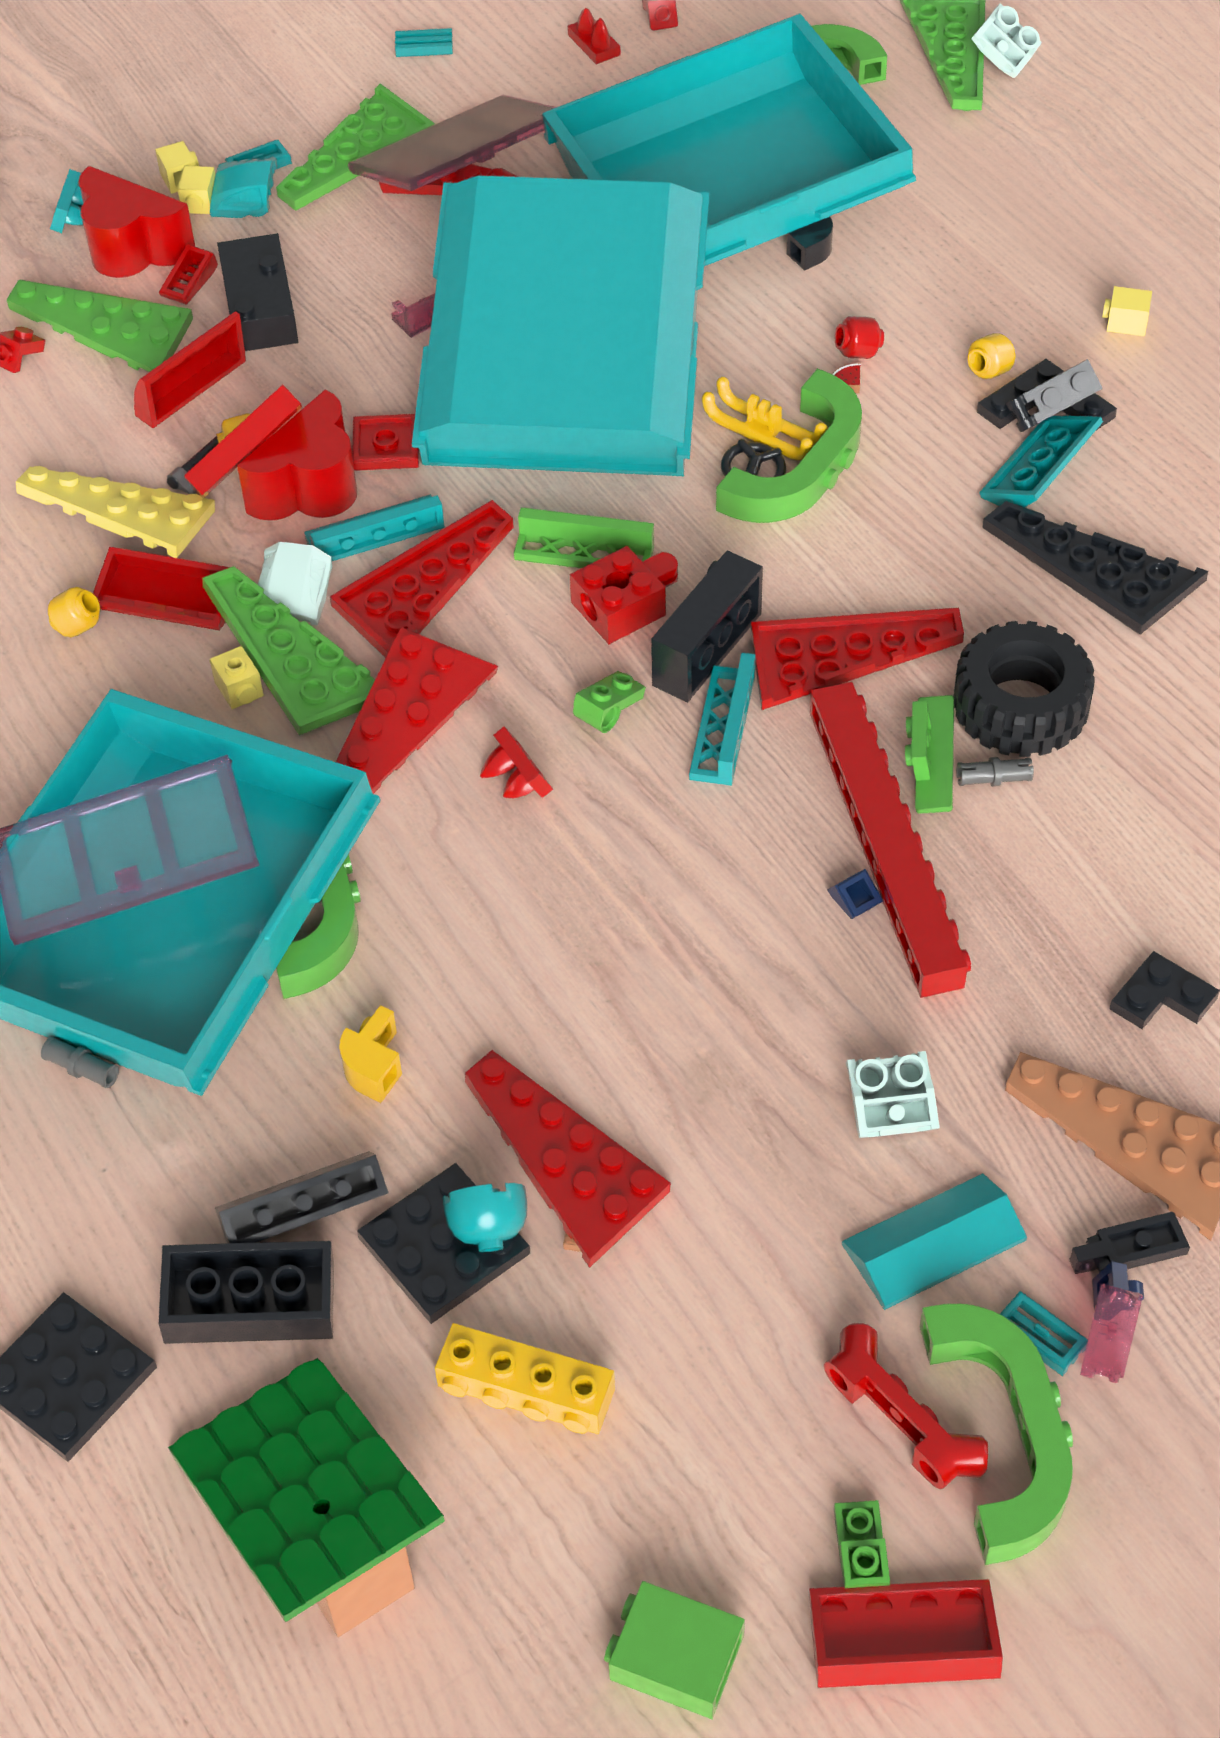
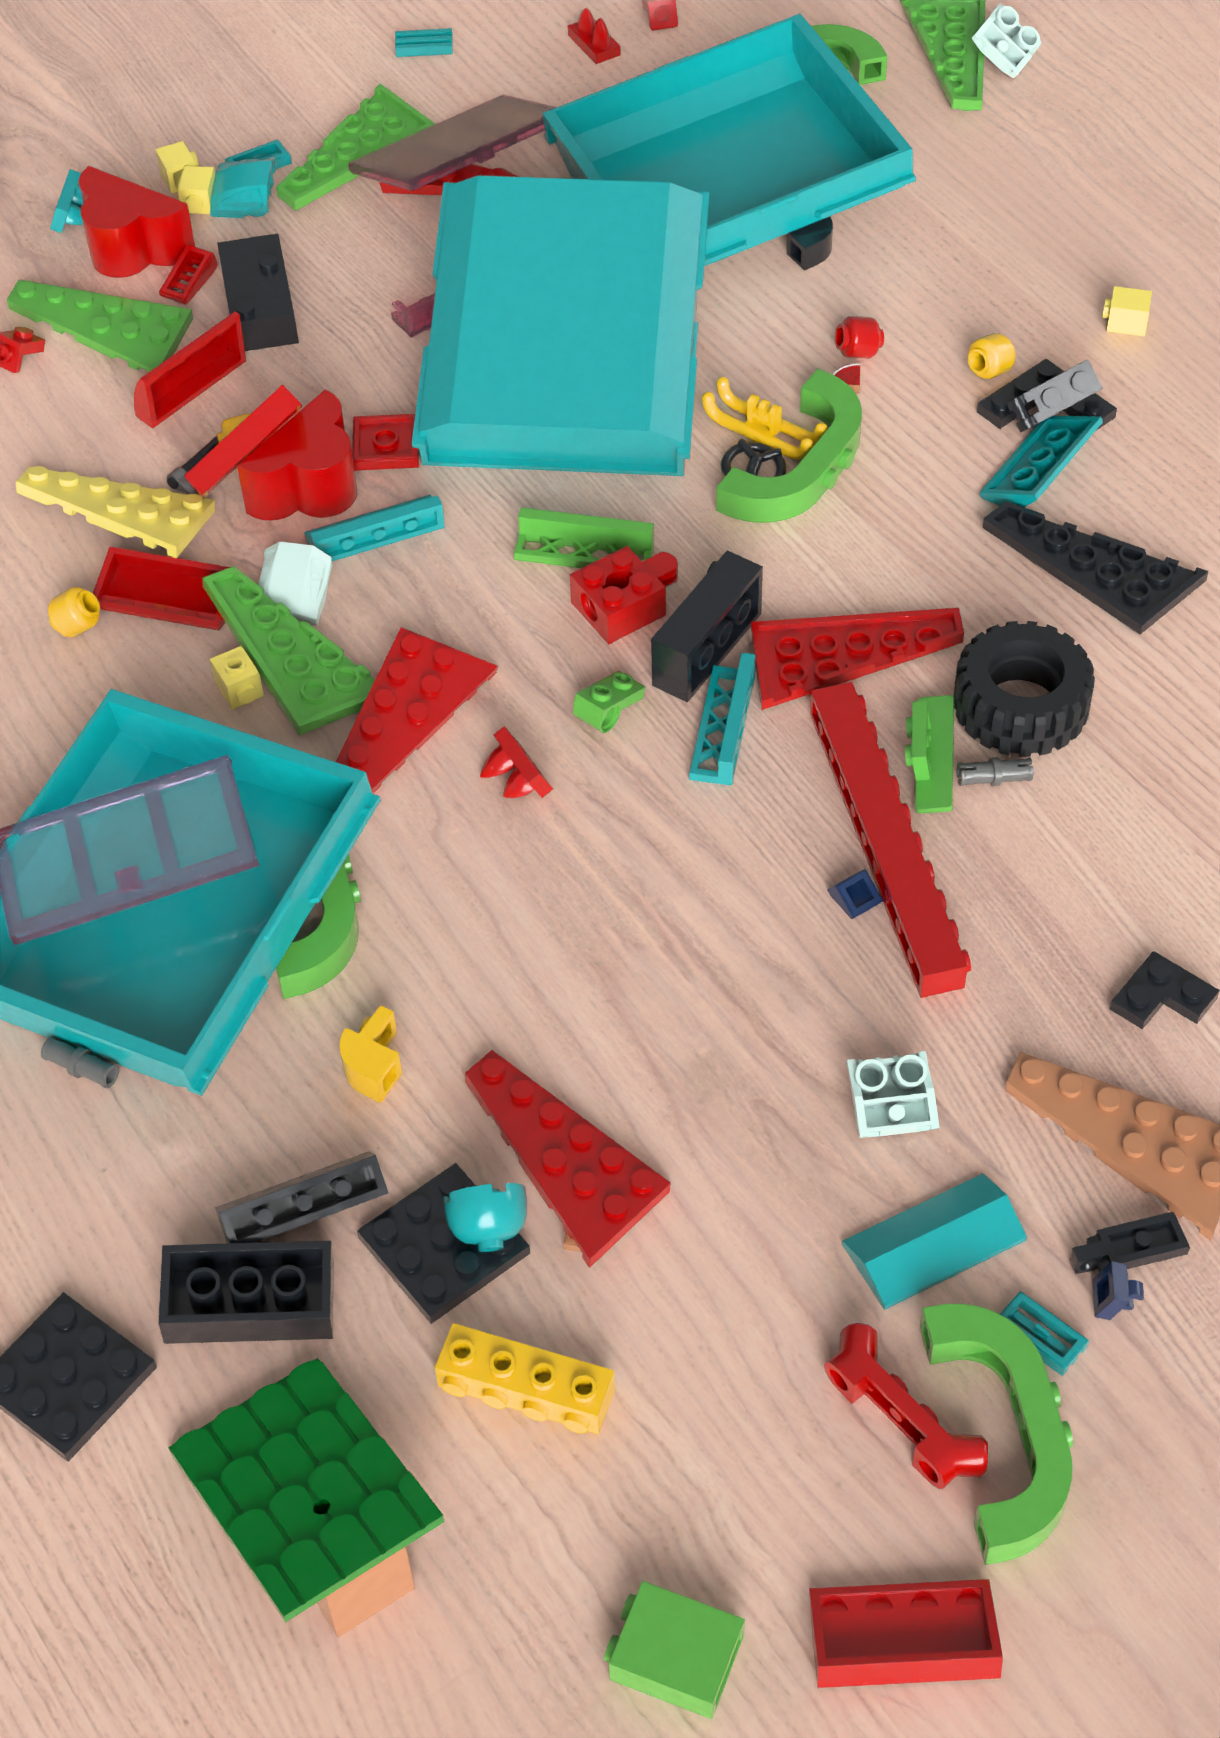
red wing [330,500,514,658] -> none
bright green slope [834,1500,890,1588] -> none
clear pink hinge [1080,1284,1143,1383] -> none

